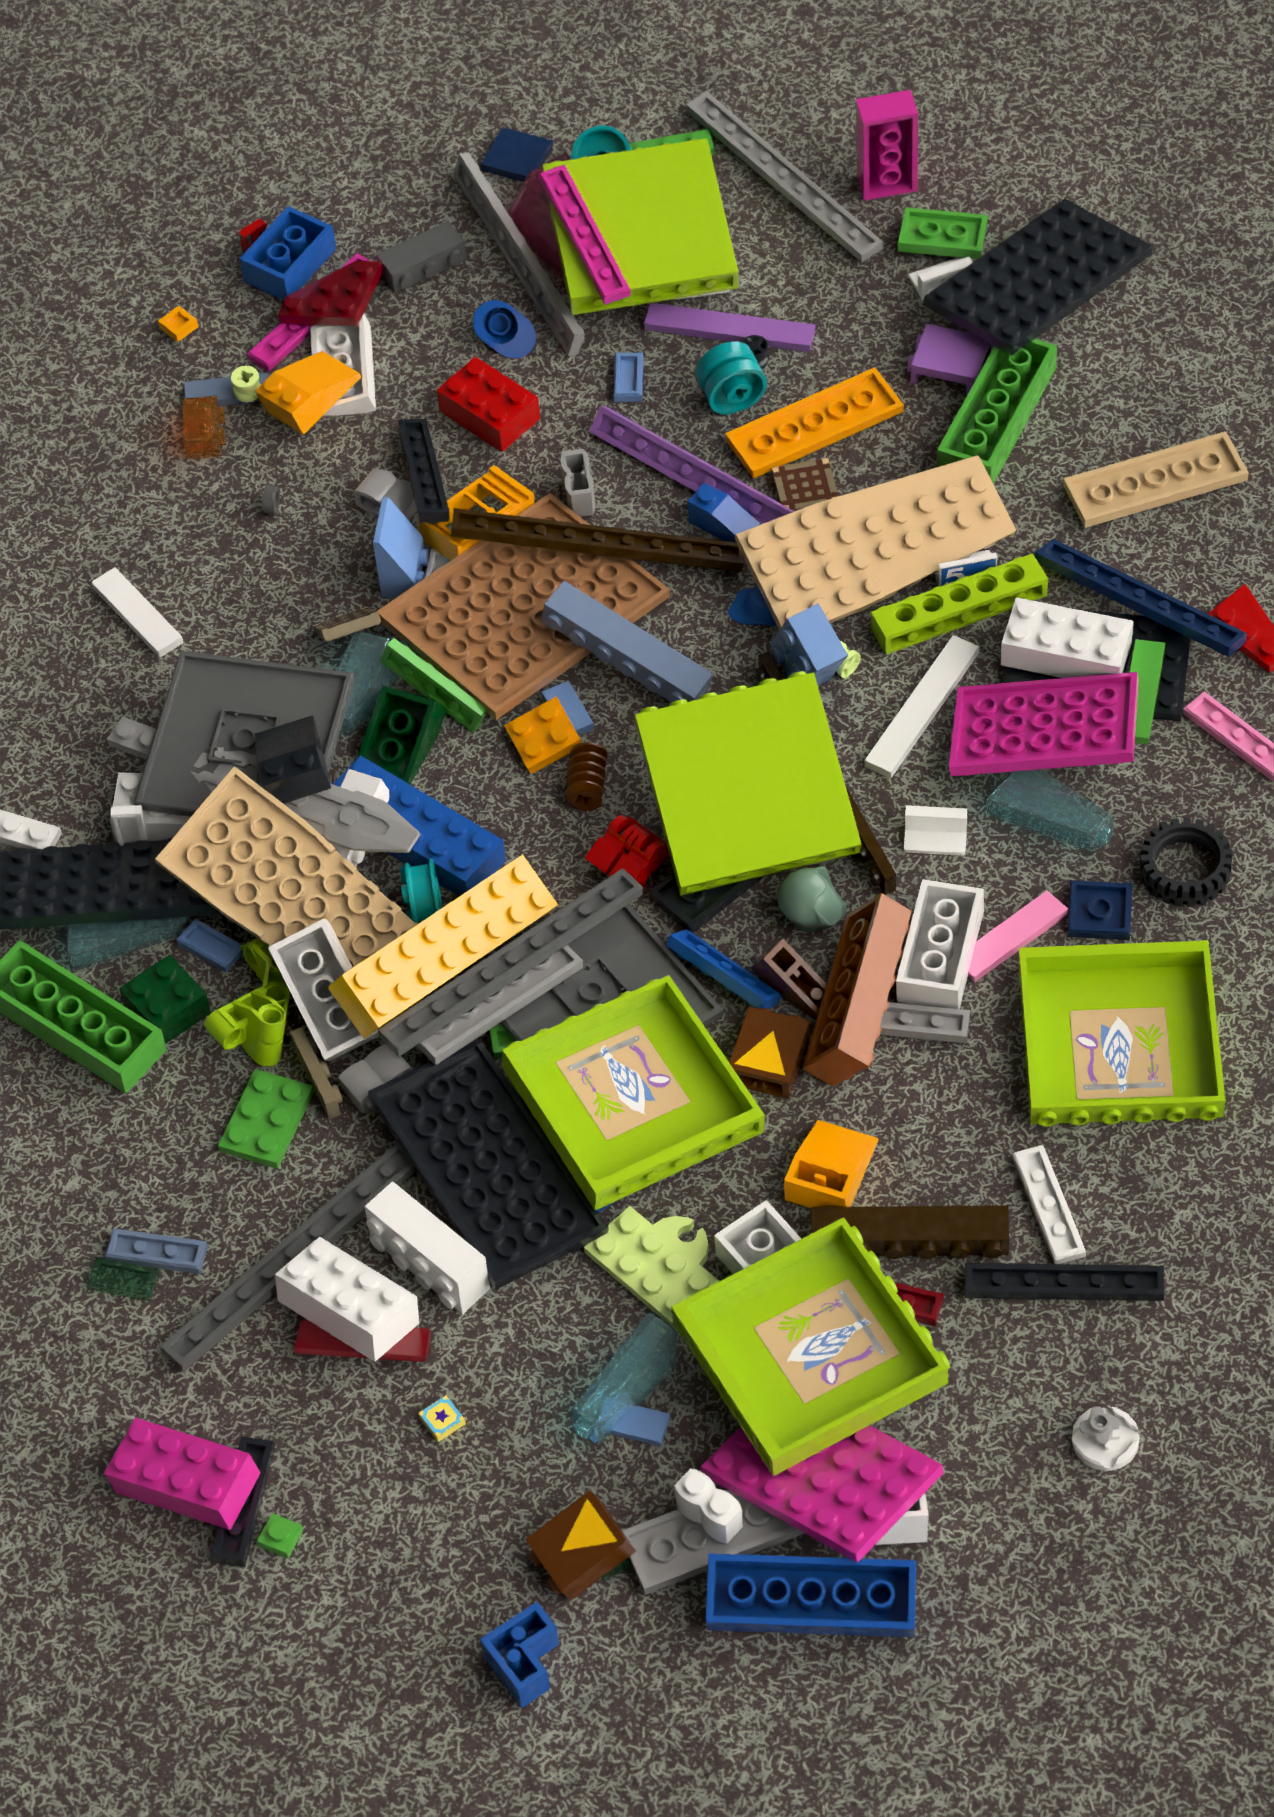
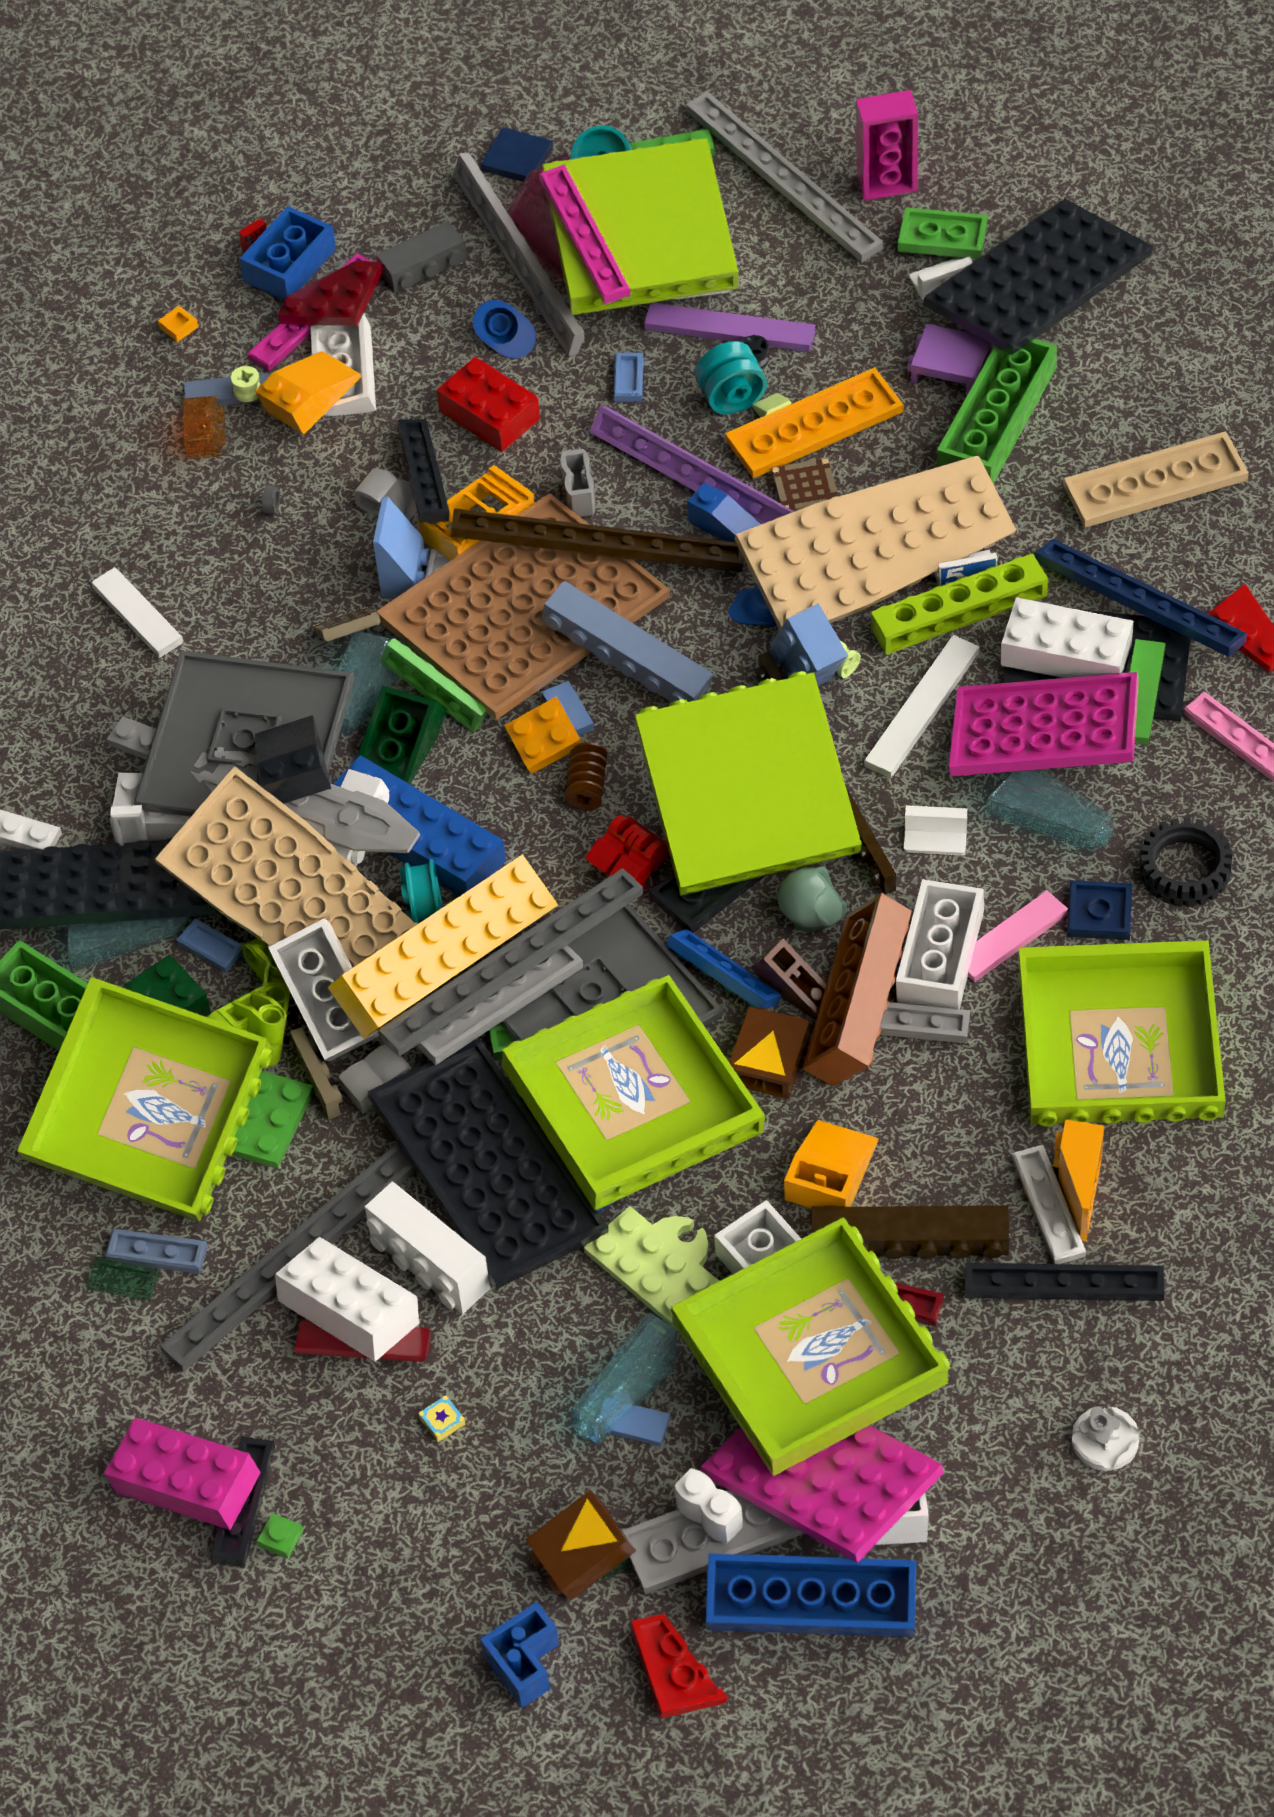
none -> lime panel [17,977,273,1222]
none -> red wing [630,1614,728,1719]
none -> yellowish green slope [753,393,791,417]
none -> light orange slope [1053,1119,1104,1241]

